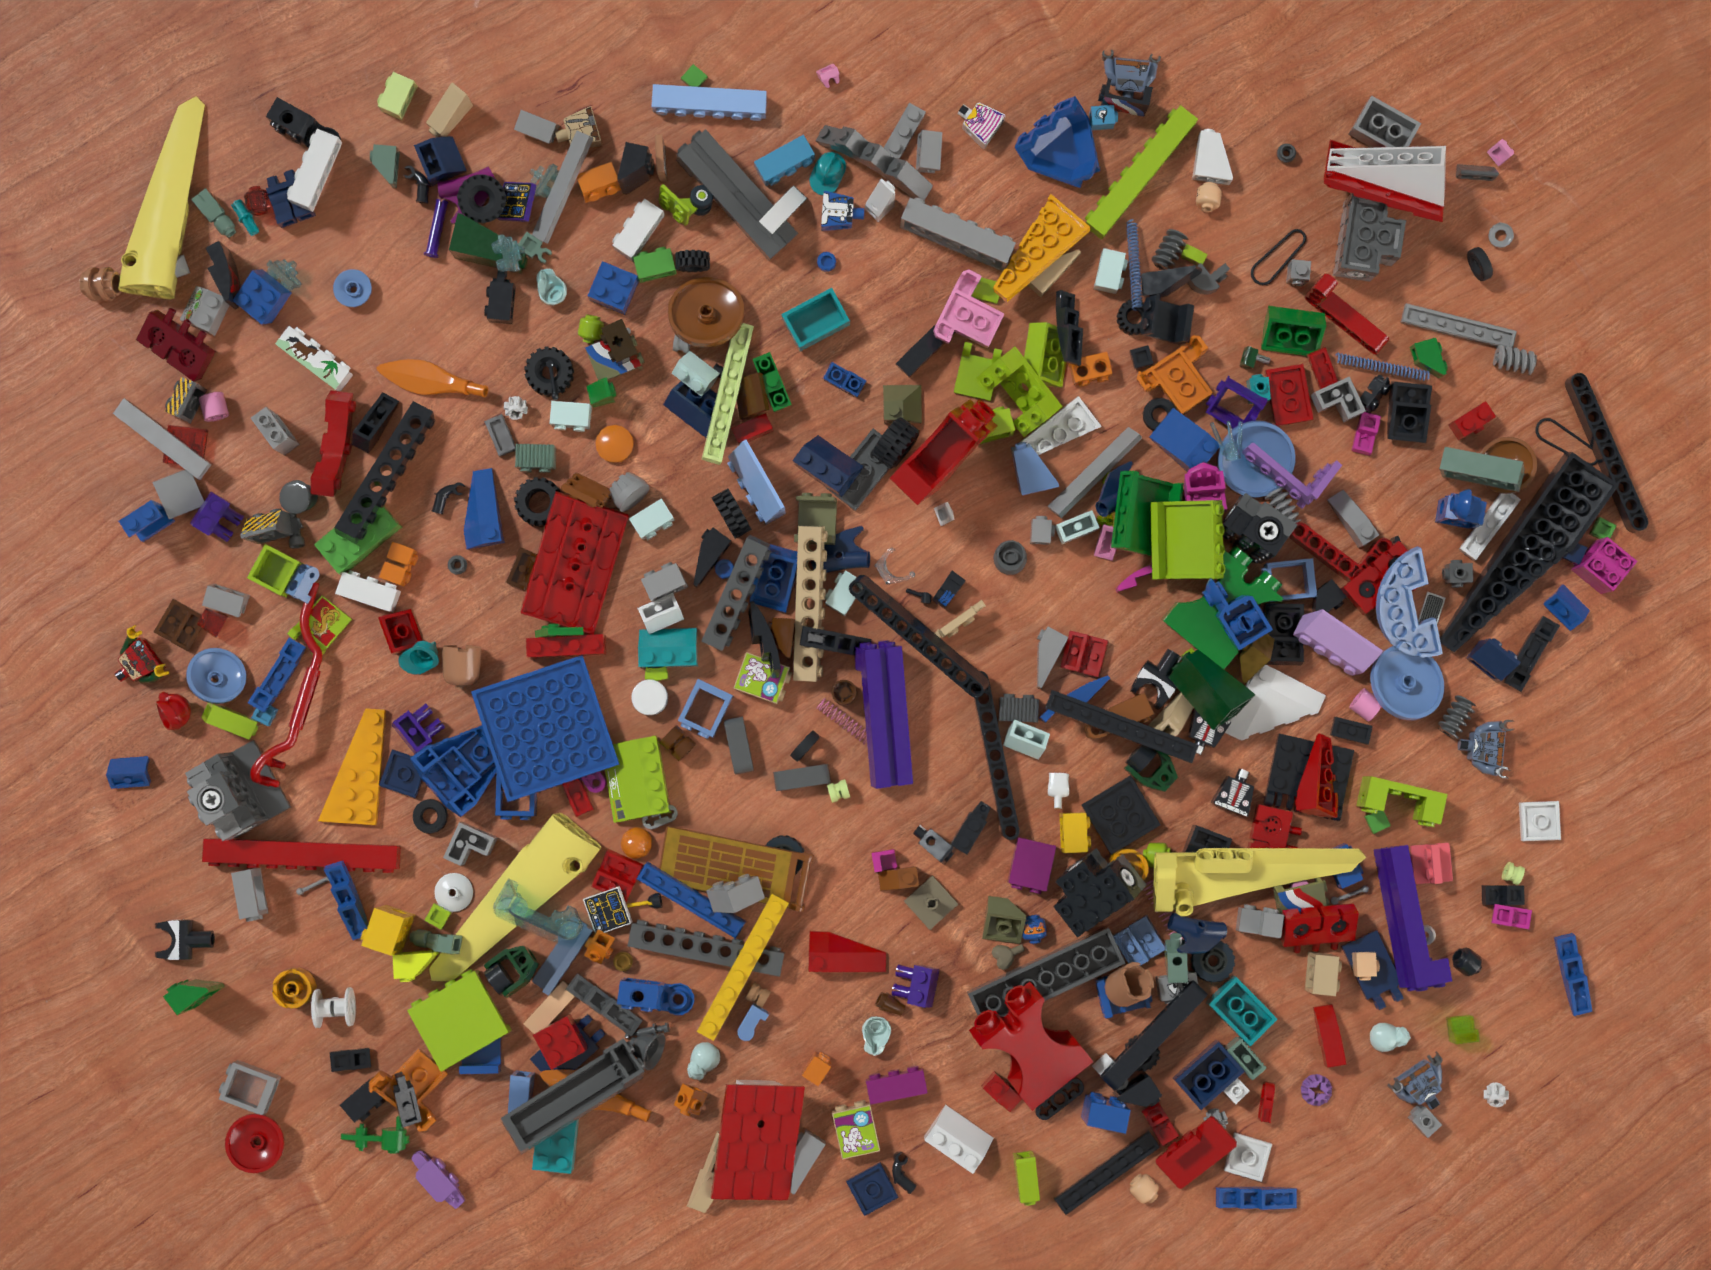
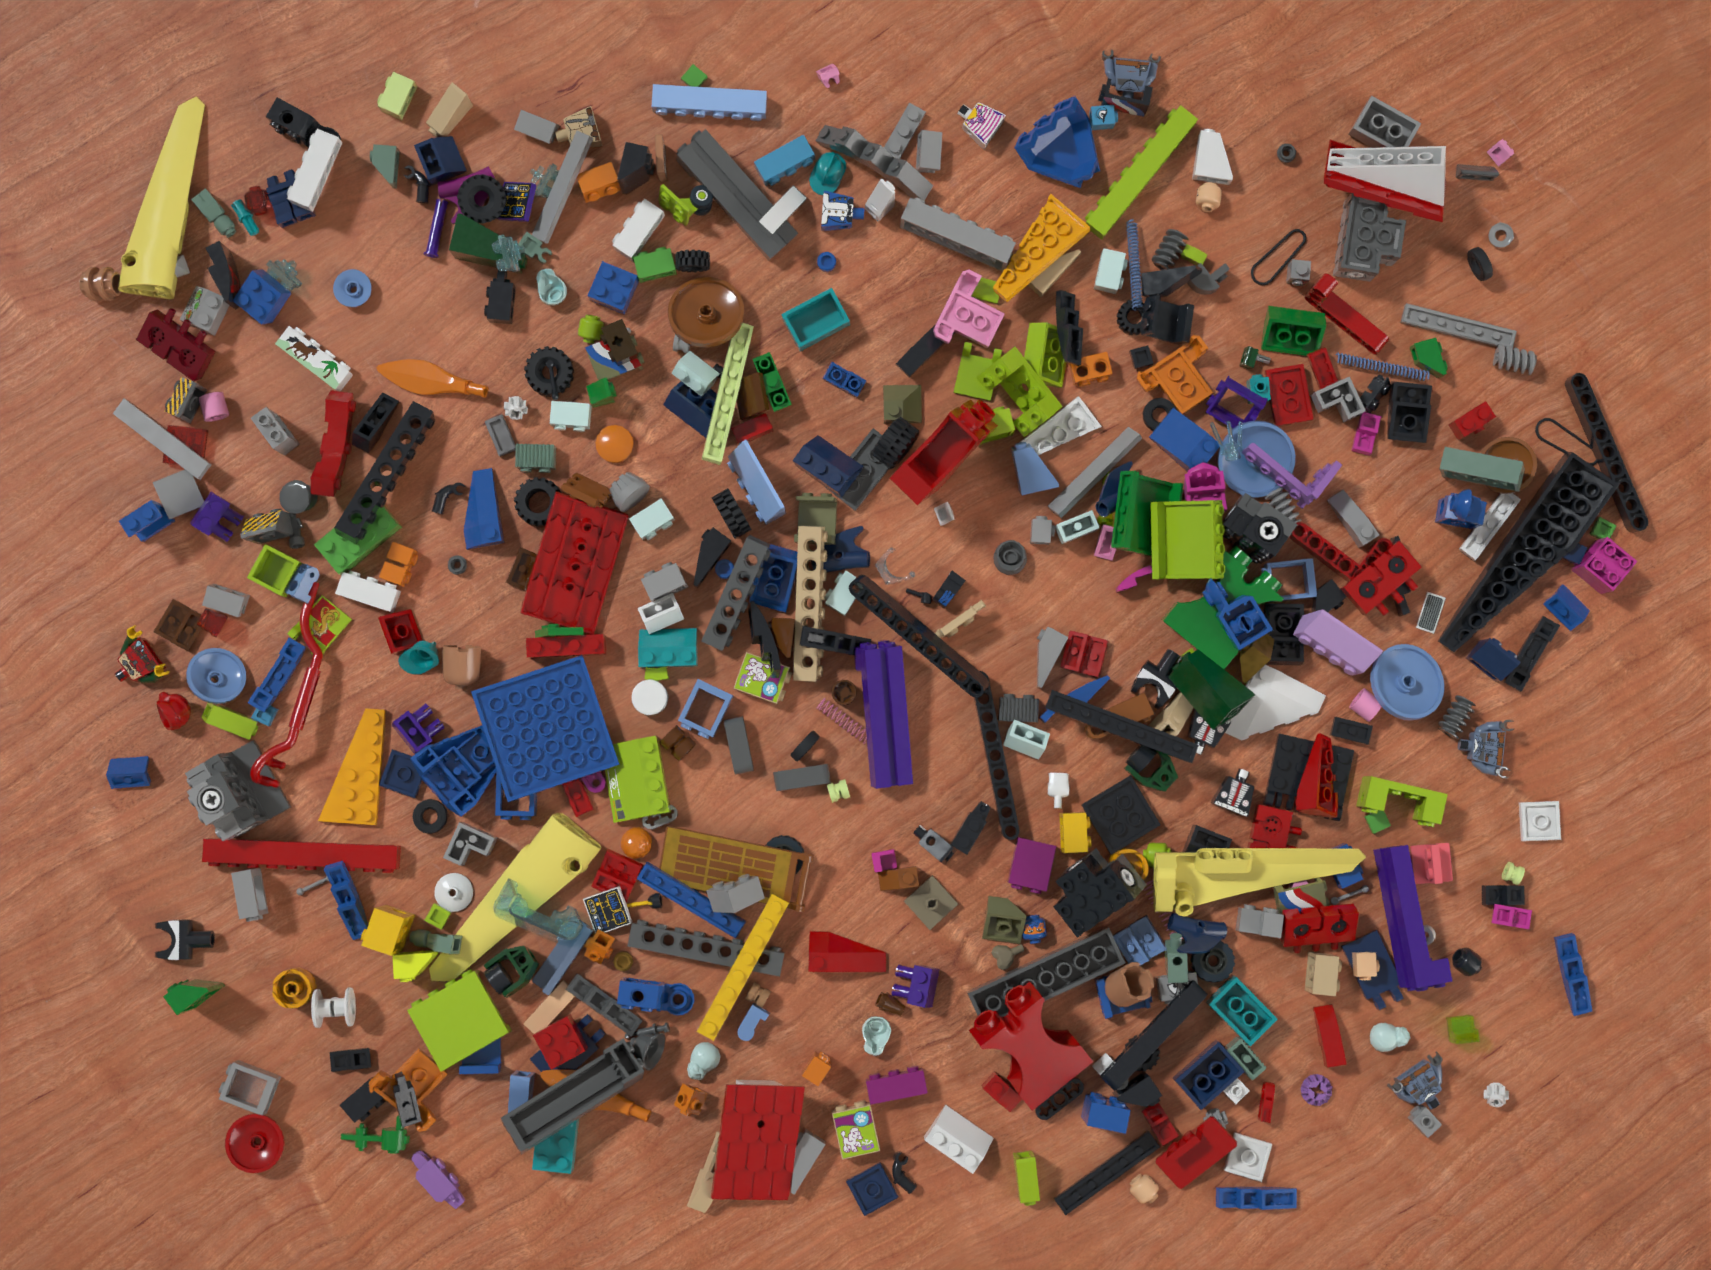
medium blue plate [1376,546,1443,657] -> none
dark grey brick [1442,560,1473,588] -> none

